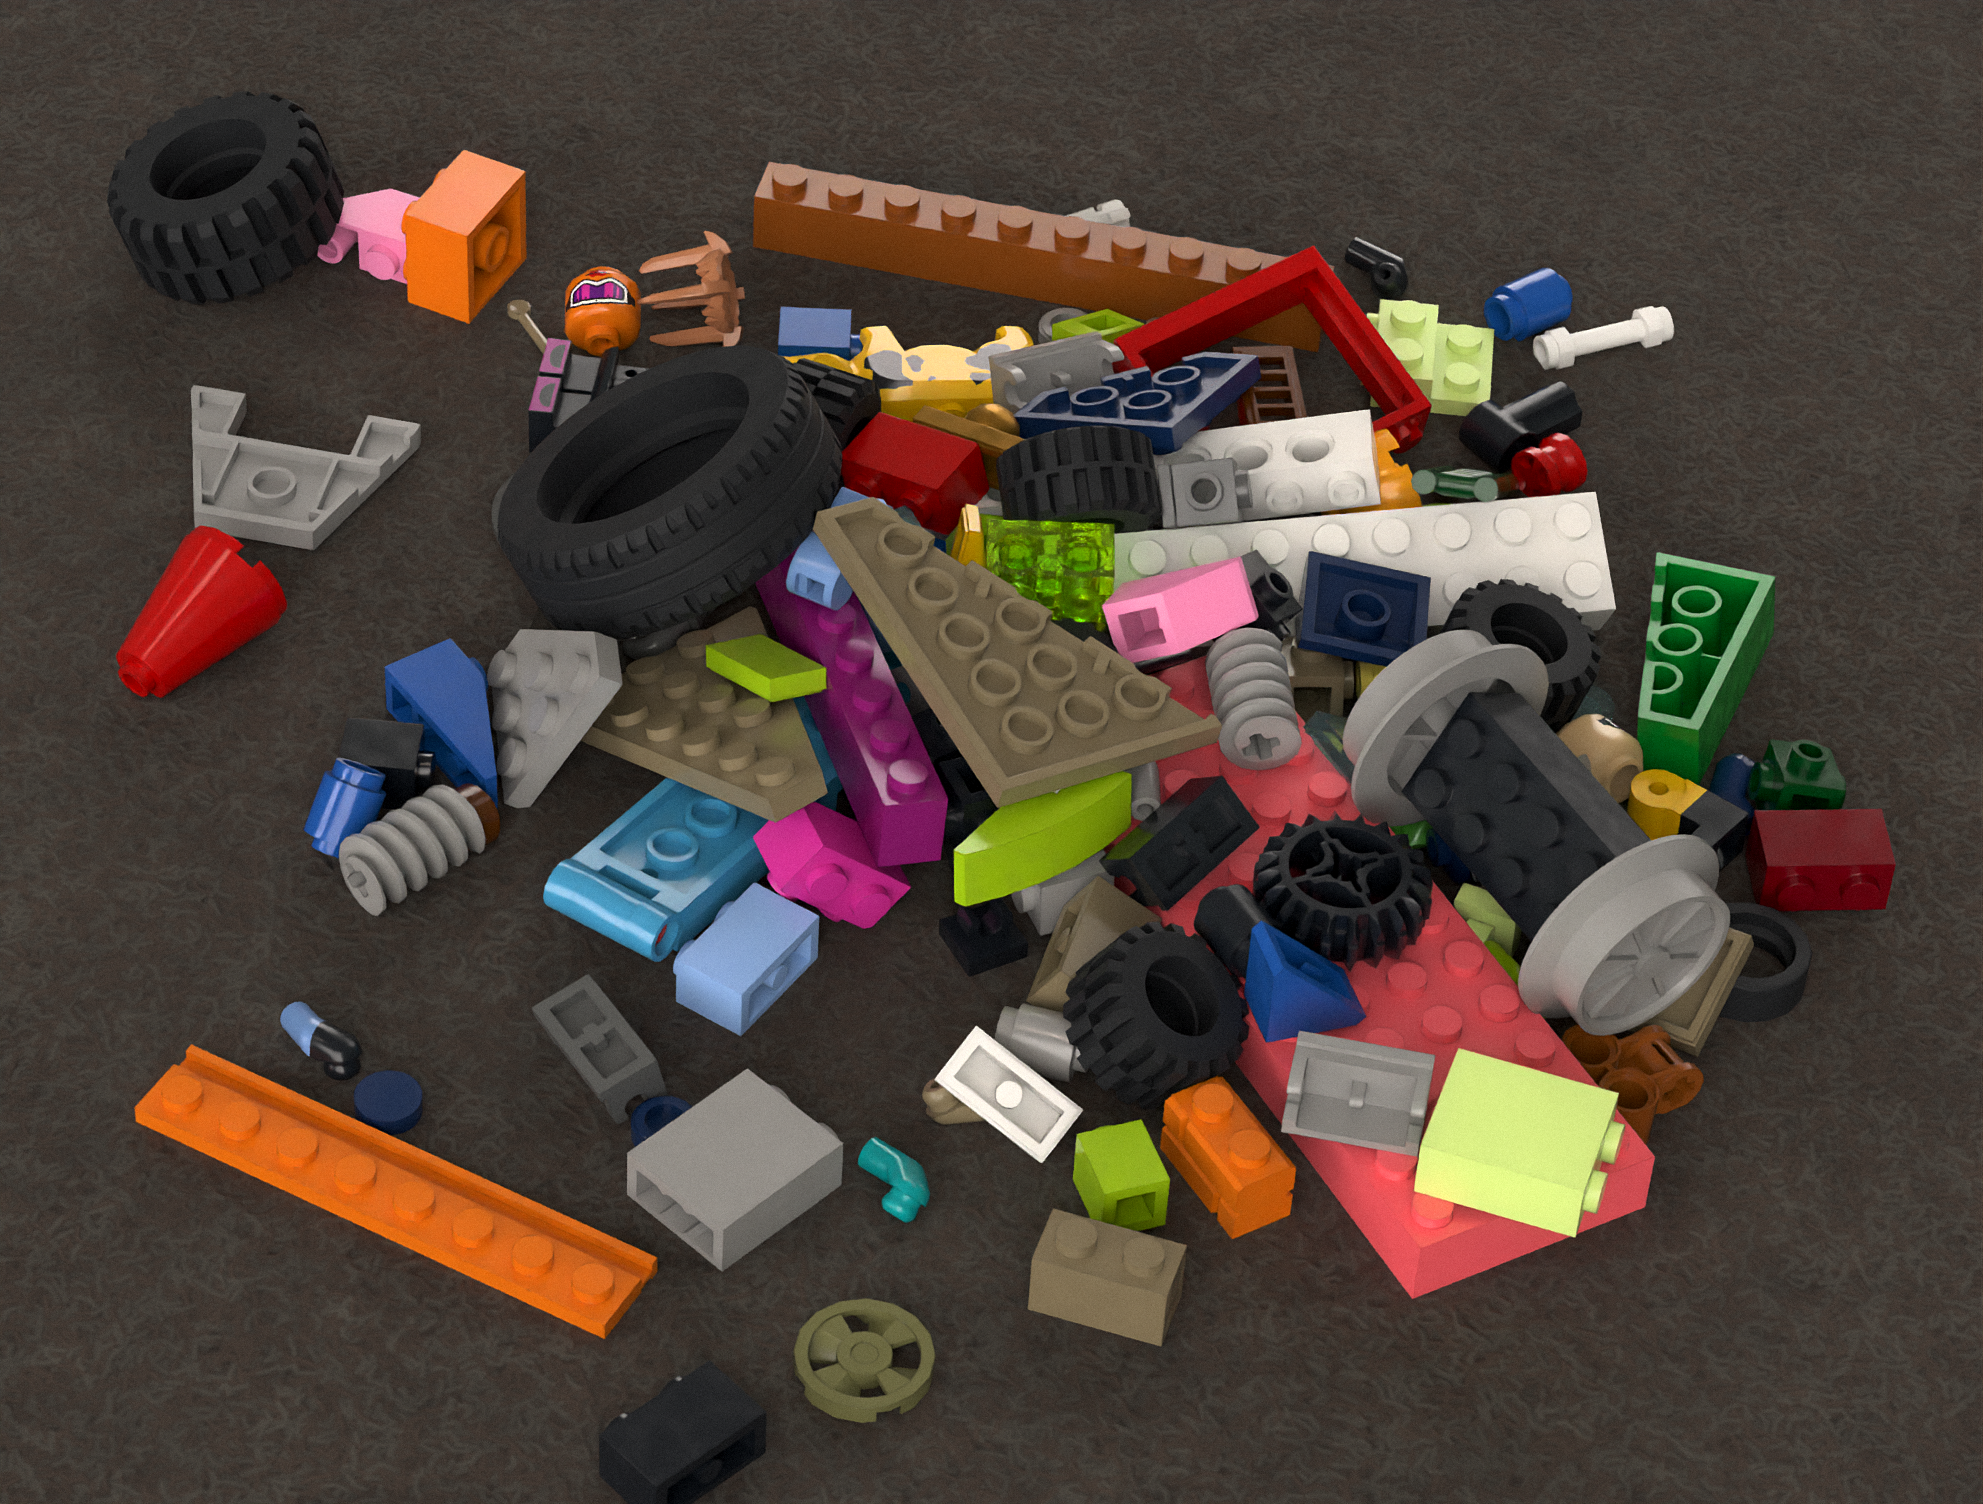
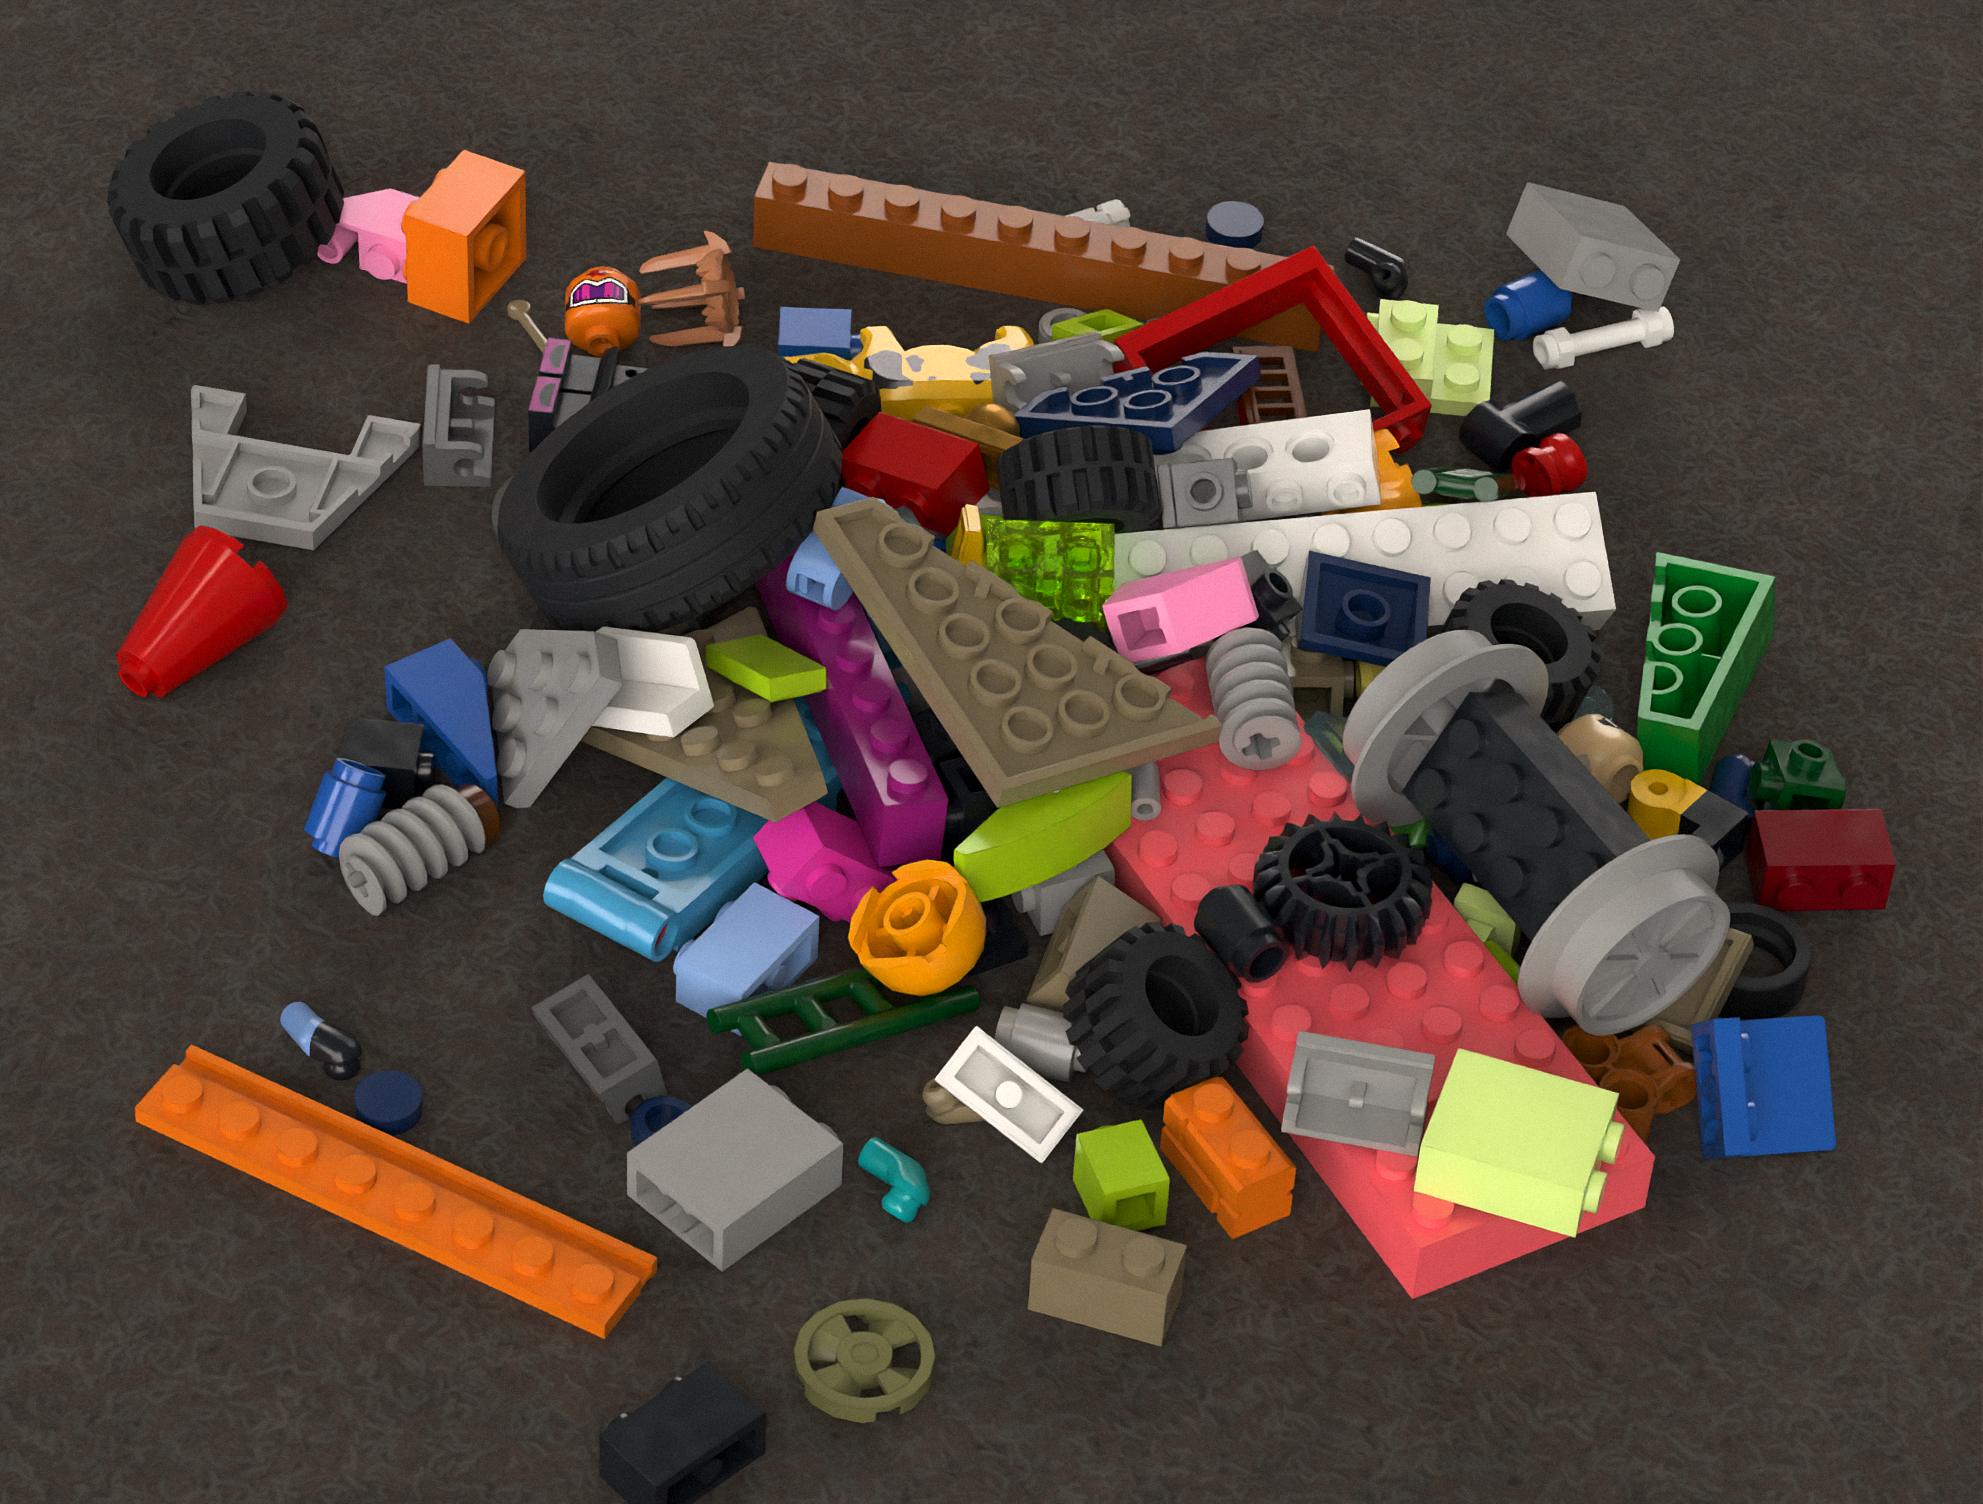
black hinge [1099,776,1260,911] -> none
blue slope [1244,920,1366,1043] -> none
none -> dark grey hinge [422,365,495,487]
none -> white panel [592,627,714,737]
none -> dark green bar [706,965,980,1076]
none -> light orange cylinder [848,859,987,996]
none -> tile [1205,201,1264,249]
none -> light grey brick [1506,182,1680,312]
none -> blue bracket [1691,1015,1836,1159]

